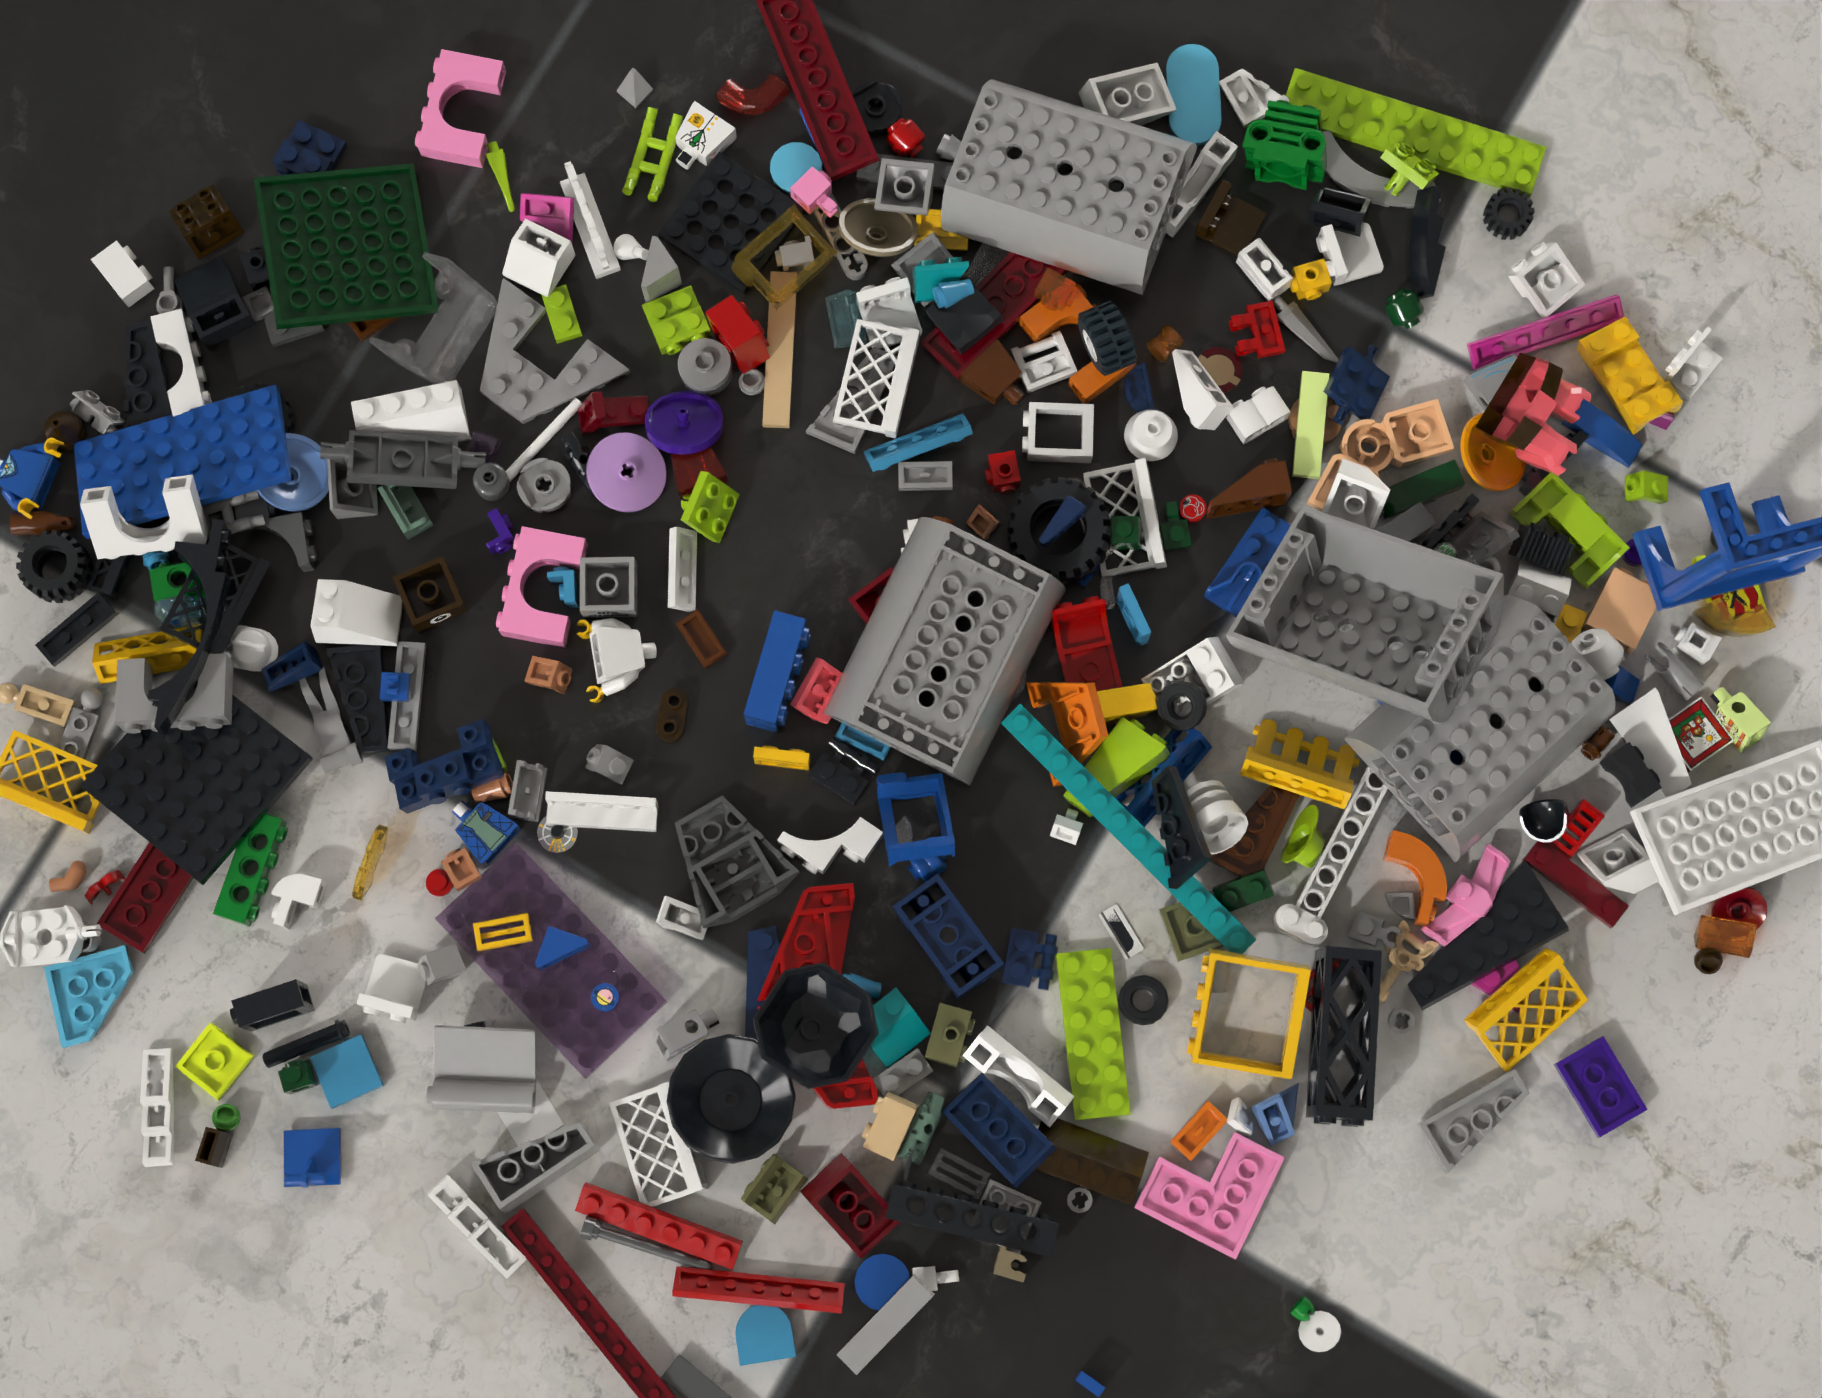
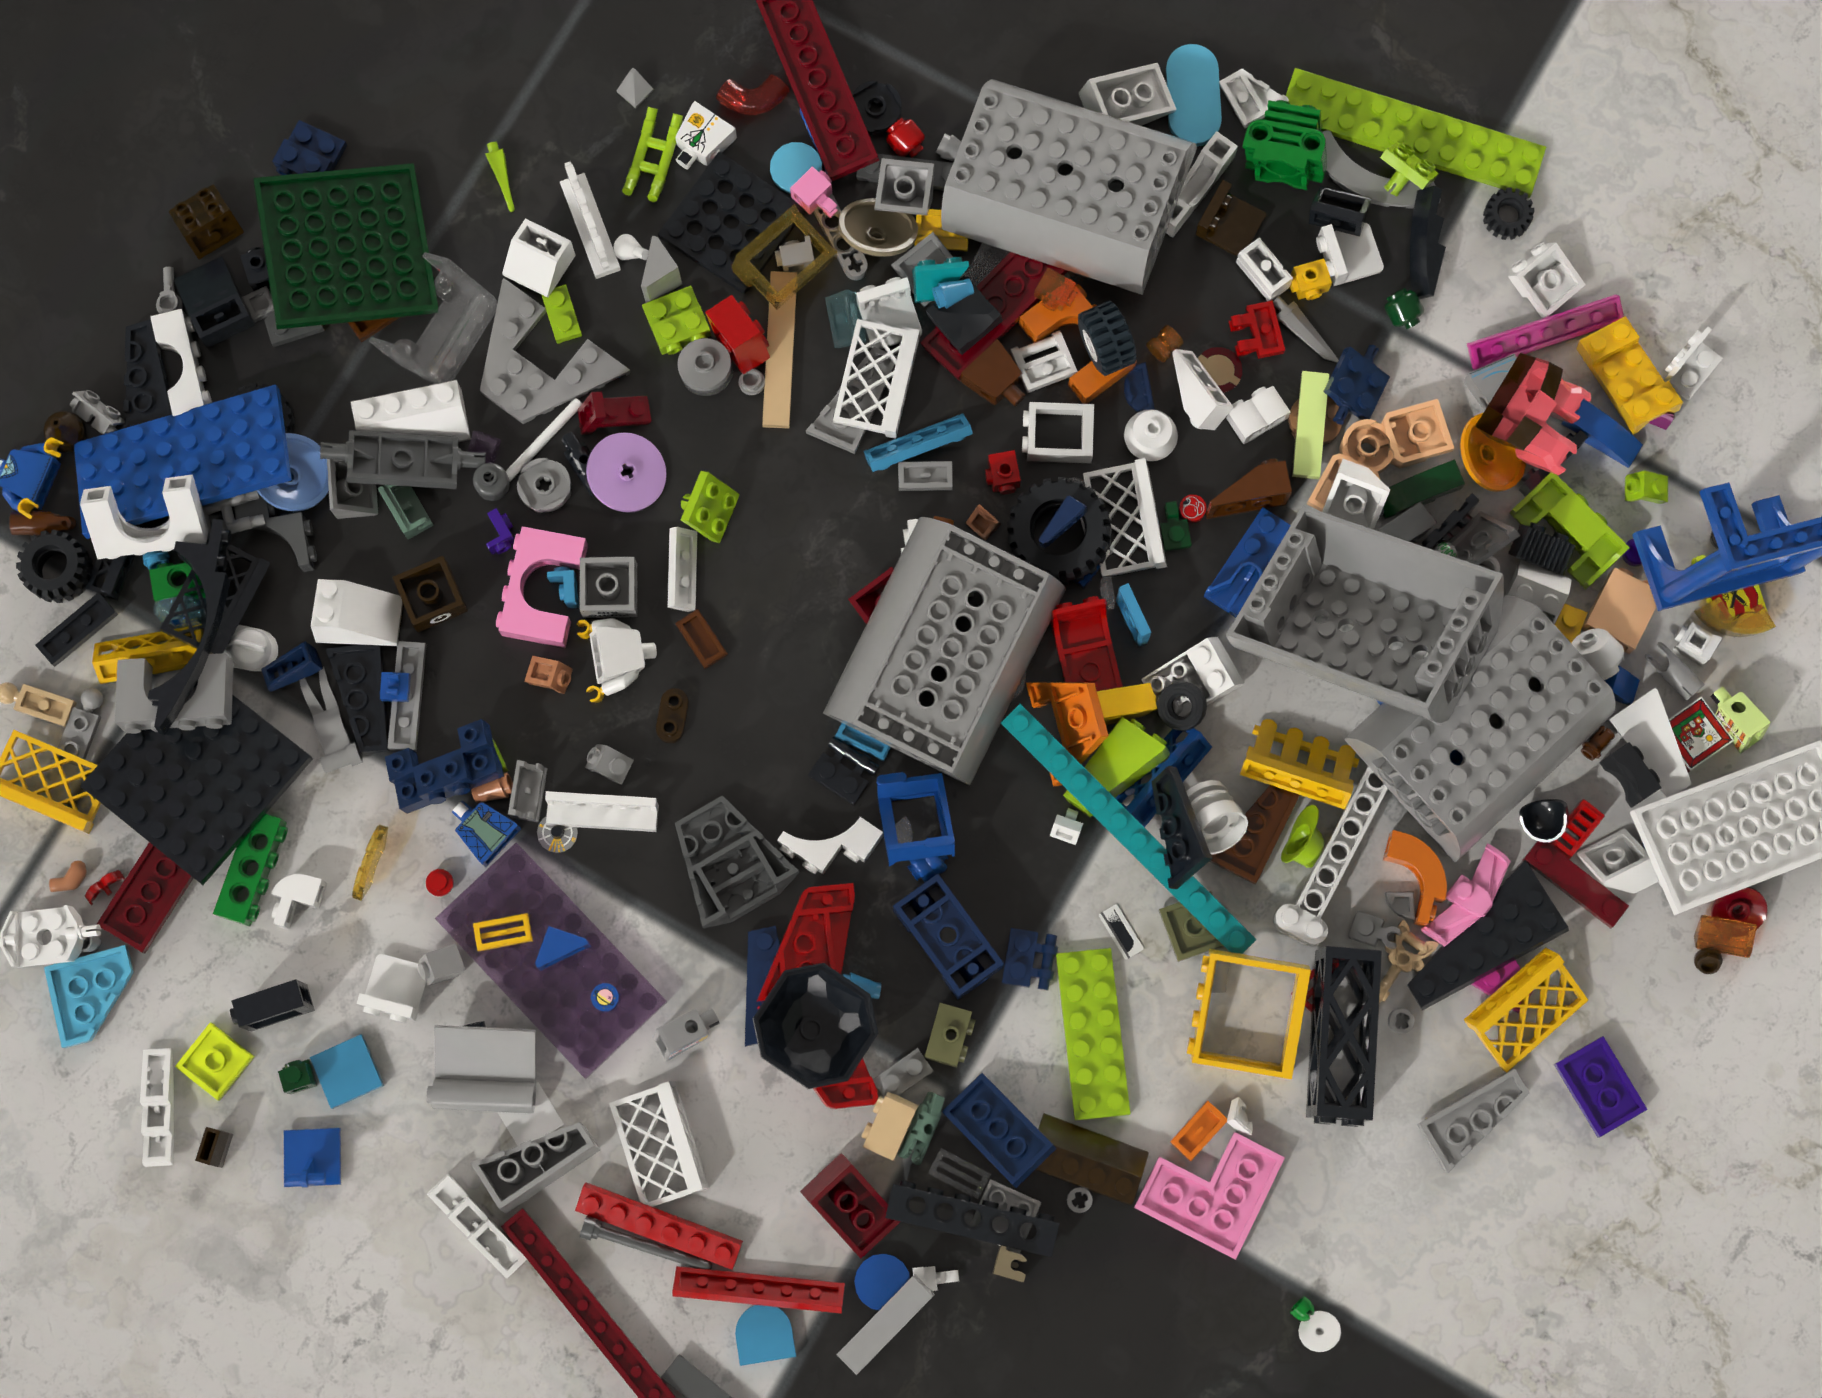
white brick [91,240,154,307] -> none
bright green plate [212,1104,241,1132] -> none
black axle [262,1019,350,1068] -> none
bright pink arch [415,49,506,168] -> none
nougat bracket [441,848,482,892] -> none
dark pink wing [520,193,574,243] -> none
dark purple piece [645,391,723,454] -> none
white slope [656,896,707,940] -> none
black dish [666,1034,796,1164] -> none
clear red torso [671,446,728,499] -> none
olive bracket [741,1154,808,1224] -> none
blue brick [743,610,811,733] -> none
yellow plate [753,746,811,770] -> none
coral bracket [790,657,842,724] -> none
teal slope [870,988,931,1068] -> none
white arch [963,1026,1074,1127] -> none
blue tile [1074,1370,1105,1397] -> none
dark green brick [1111,516,1142,550] -> none
black tyre [1118,975,1169,1025] -> none
dark green plate [1212,868,1275,912] -> none
medium blue slope [1250,1083,1299,1147] -> none

